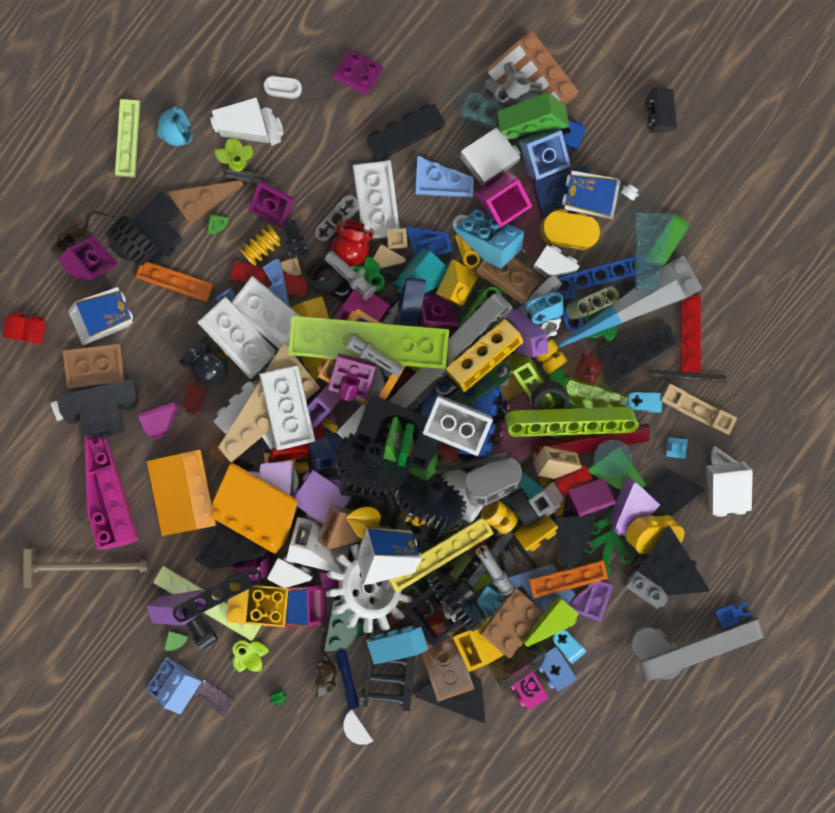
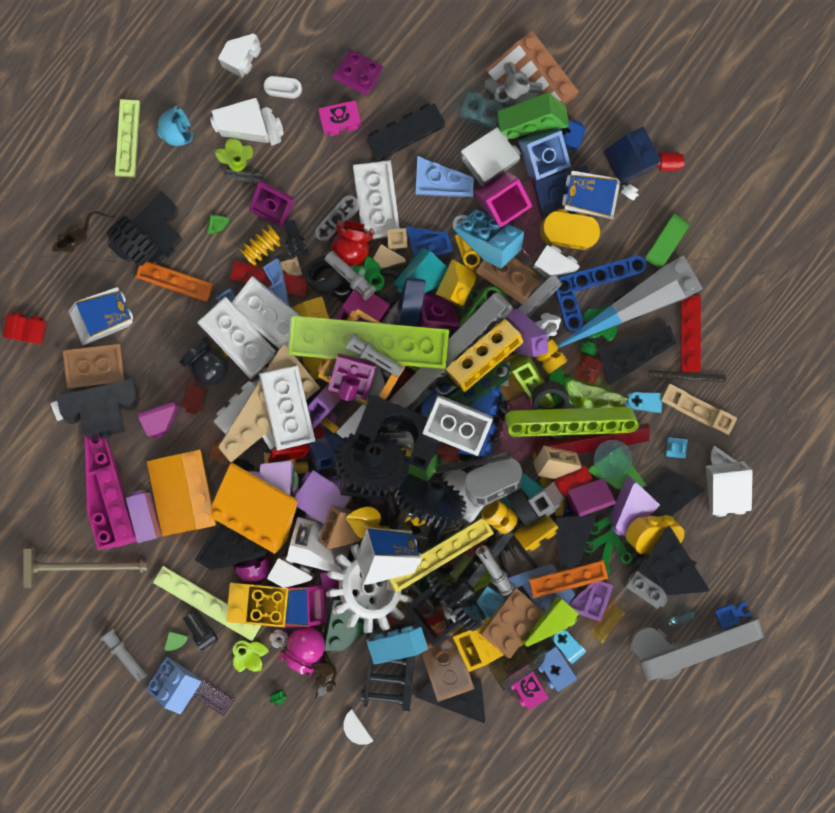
magenta slope [58,235,118,280] -> none
medium lavender slope [146,590,205,625] -> none
medium nougat wing [168,180,244,224] -> none
black beam [173,567,262,622] -> none
clear blue piece [335,650,360,710] -> none
bright green slope [384,417,404,462] -> none
green tile [397,423,414,467] -> none
medium azure piece [525,292,564,324] -> none
olive beam [566,286,619,319] -> none
clear light blue wing [635,213,674,291] -> none
black slope [645,87,677,133] -> none
none -> light grey pin [100,628,147,682]
none -> medium lavender brick [126,490,162,543]
none -> white slope [218,34,261,78]
none -> white plate [270,629,289,648]
none -> dark pink tile [277,627,325,677]
none -> dark pink brick [319,100,361,136]
none -> green plate [579,341,598,357]
none -> clear yellow tile [592,604,625,643]
none -> dark blue slope [604,126,661,186]
none -> red brick [656,152,684,171]
none -> clear light blue tile [668,610,696,627]

